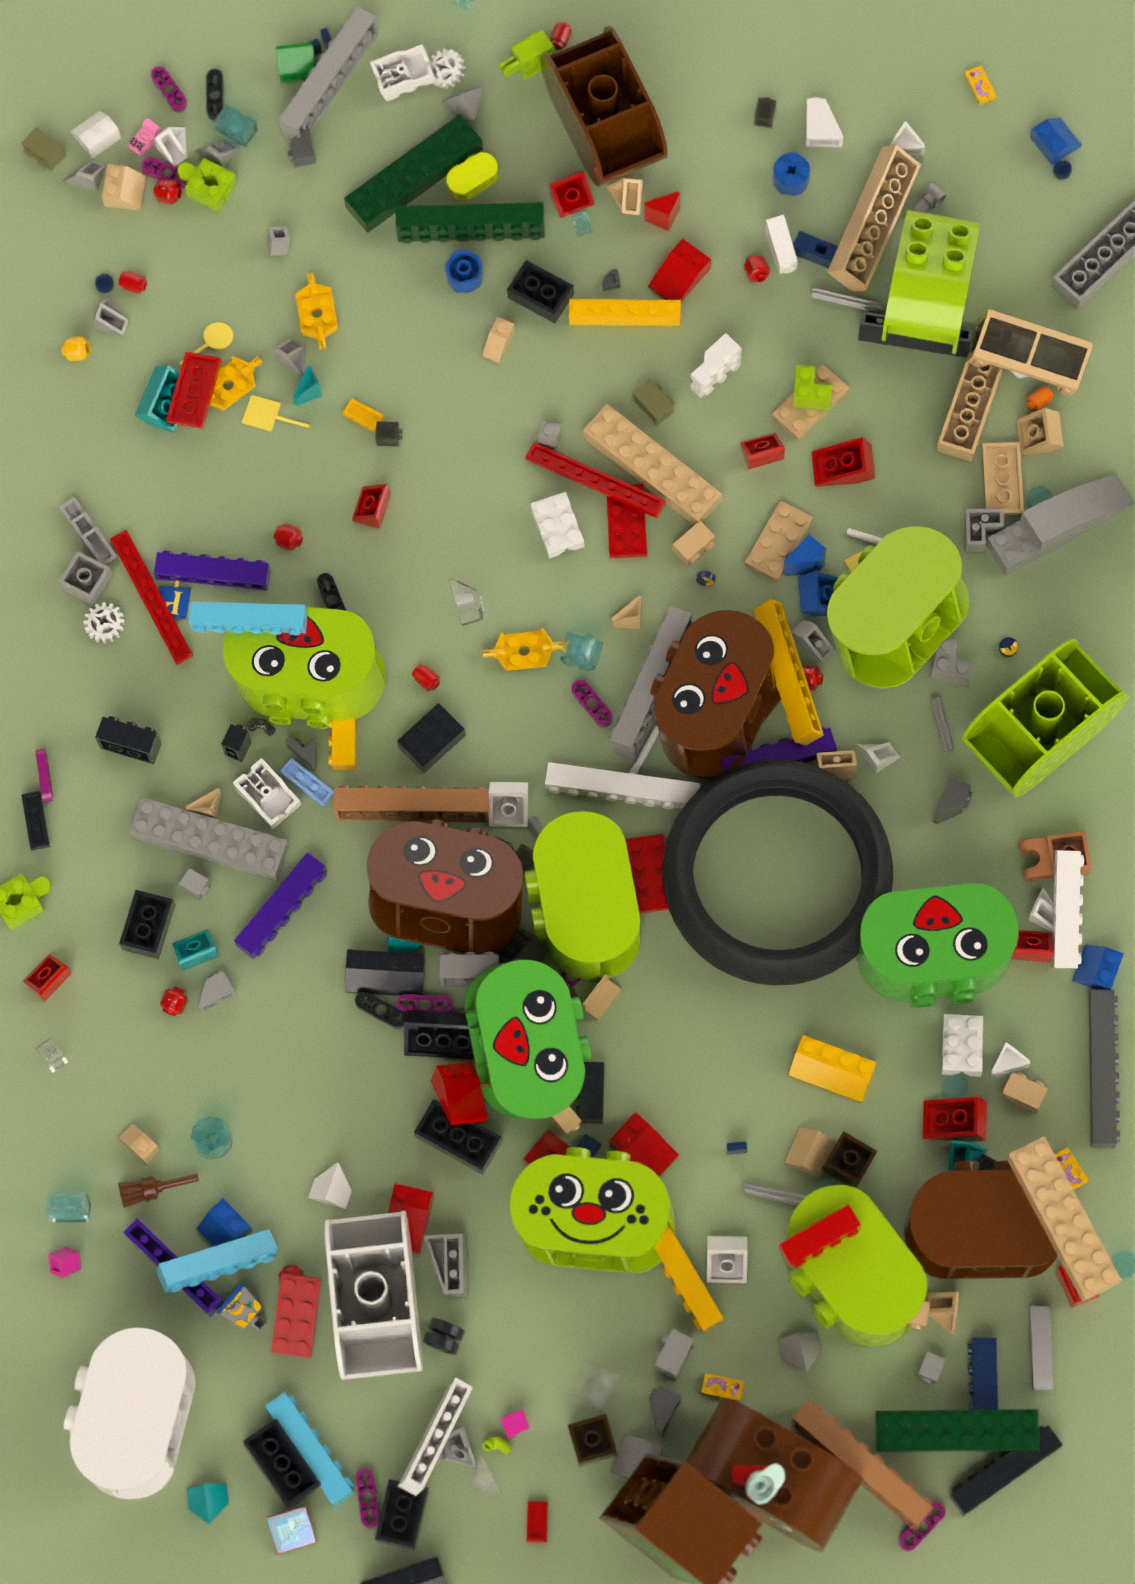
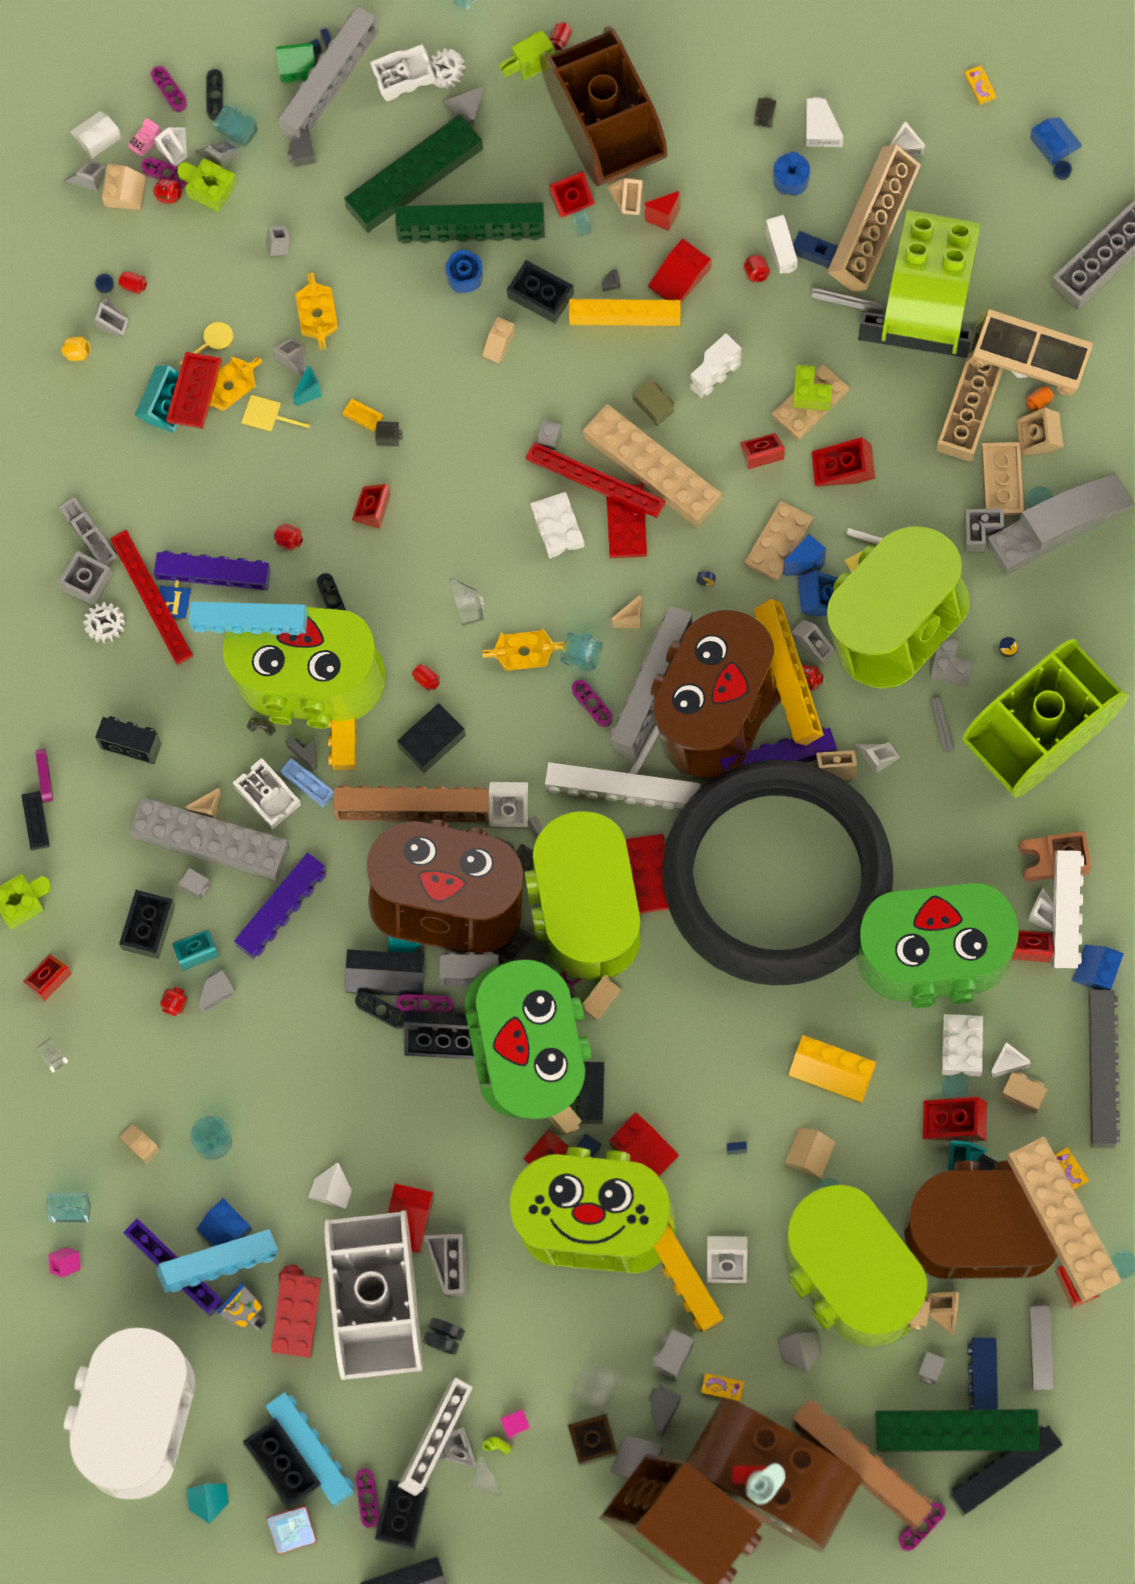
olive brick [22,127,66,171] -> none
reddish brown piece [118,1174,199,1208] -> none
black brick [221,724,252,762] -> none
black brick [414,1099,502,1175] -> none
red slope [430,1062,487,1125] -> none
neon yellow brick [447,152,498,202] -> none
red tile [526,1501,548,1543] -> none
tan brick [672,521,715,566] -> none
light grey axle [744,1182,807,1206] -> none
red brick [778,1204,861,1269] -> none
dark brown brick [821,1131,877,1188] -> none
light grey pin [911,183,946,213] -> none
dark grey slope [933,777,973,824] -> none

